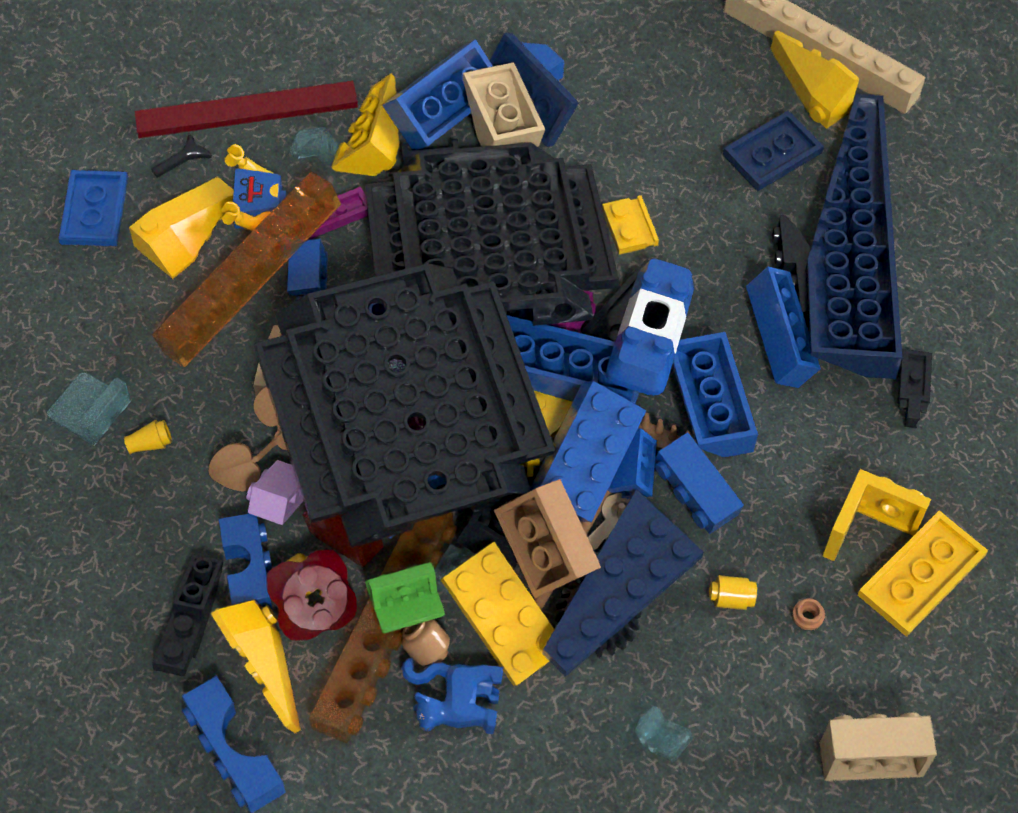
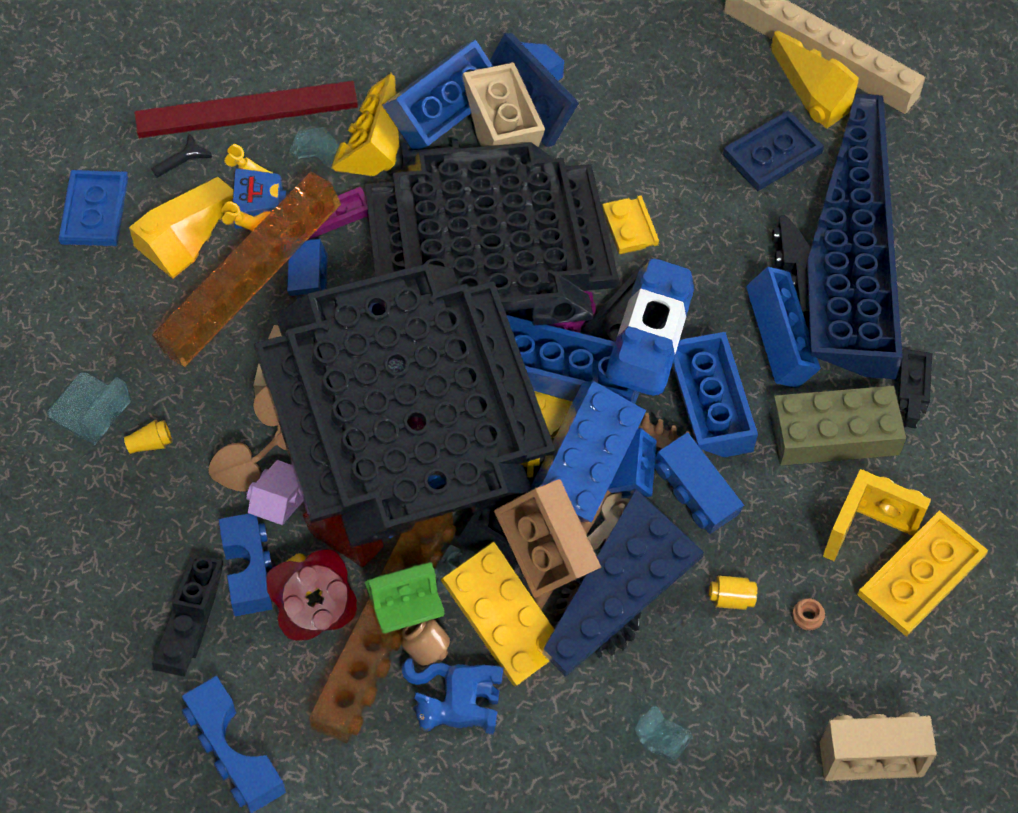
yellow wedge [211,600,301,733] -> none
none -> olive brick [770,386,906,465]

